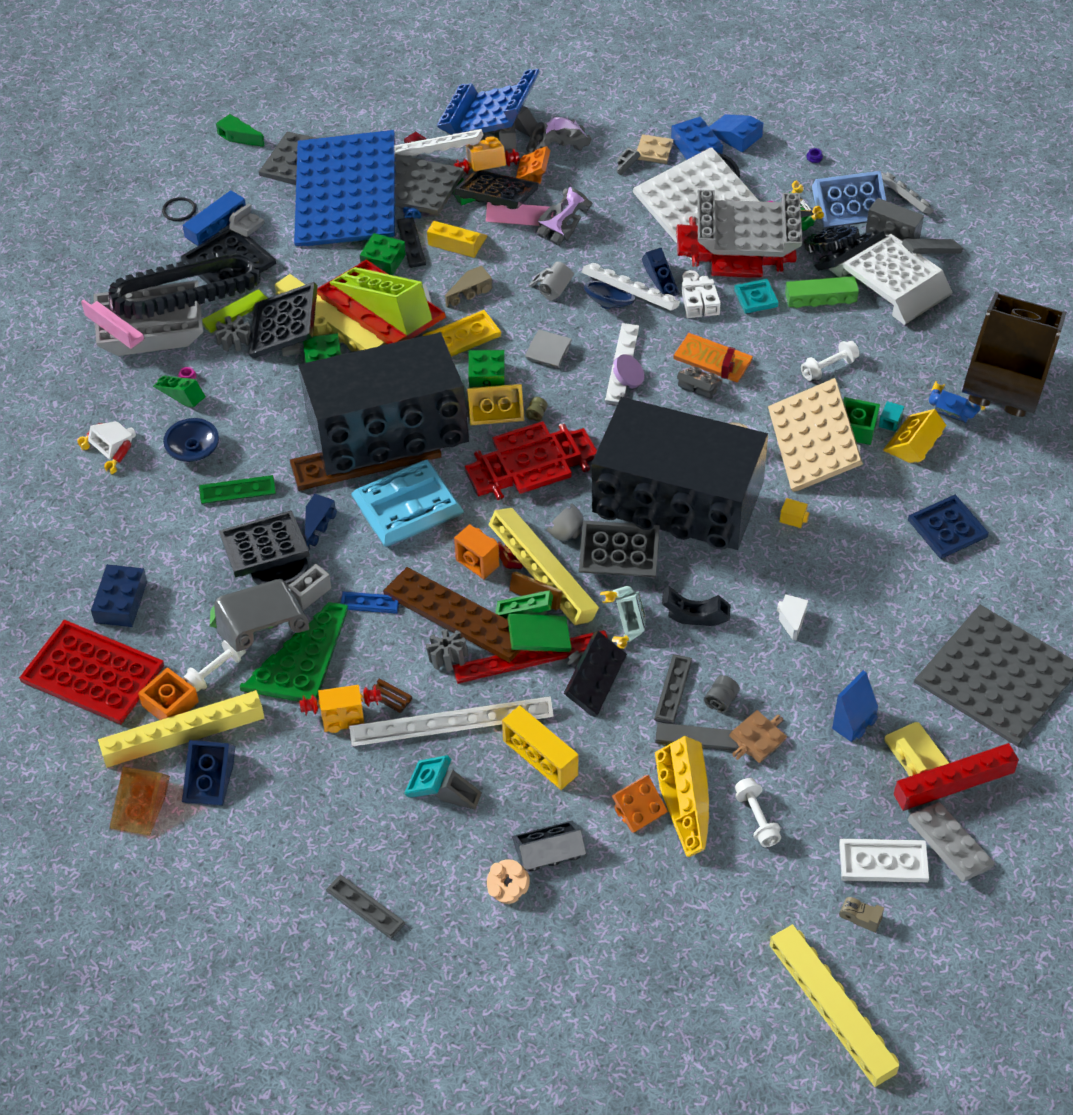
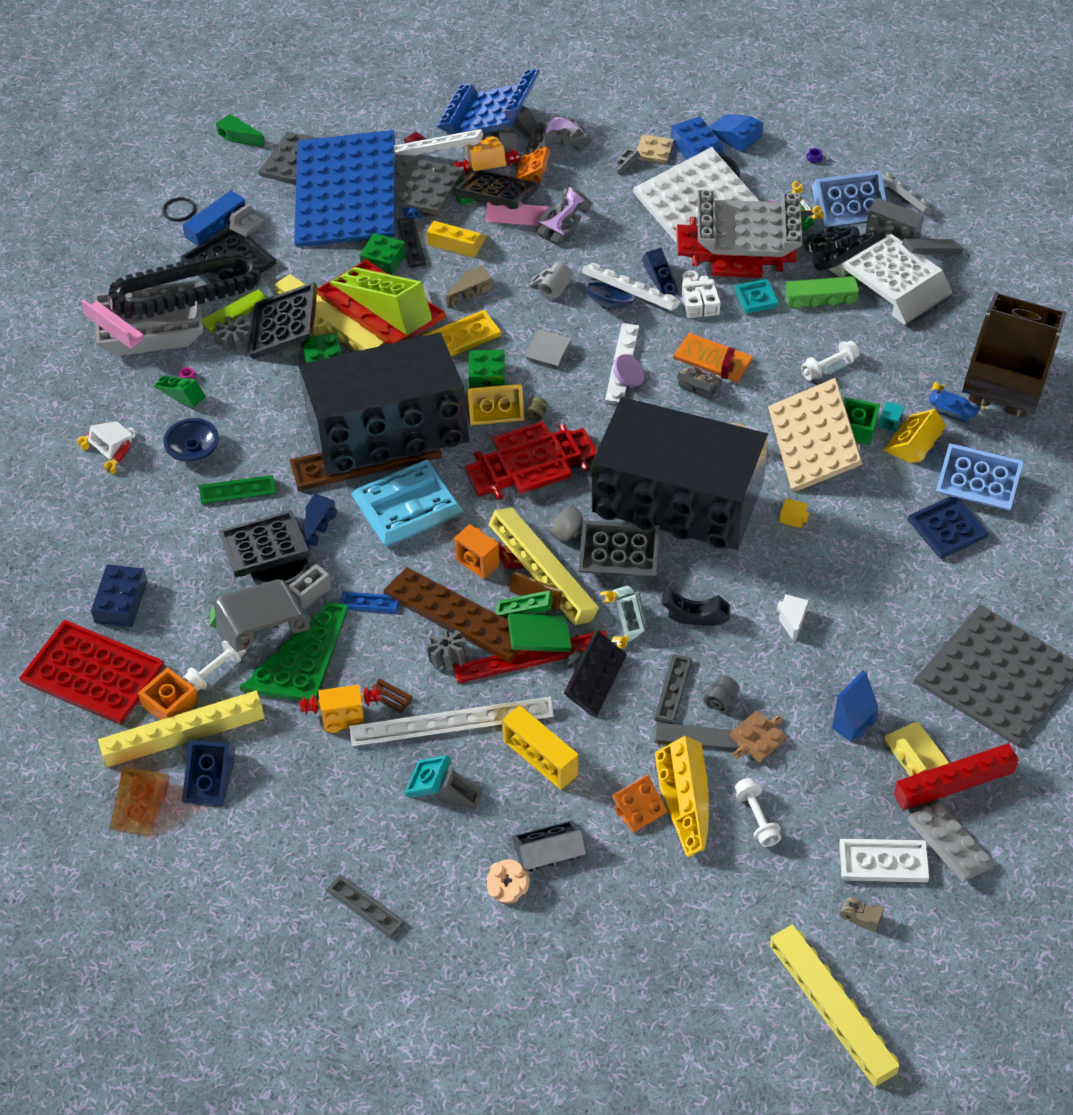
none -> light blue slope [935,443,1023,511]

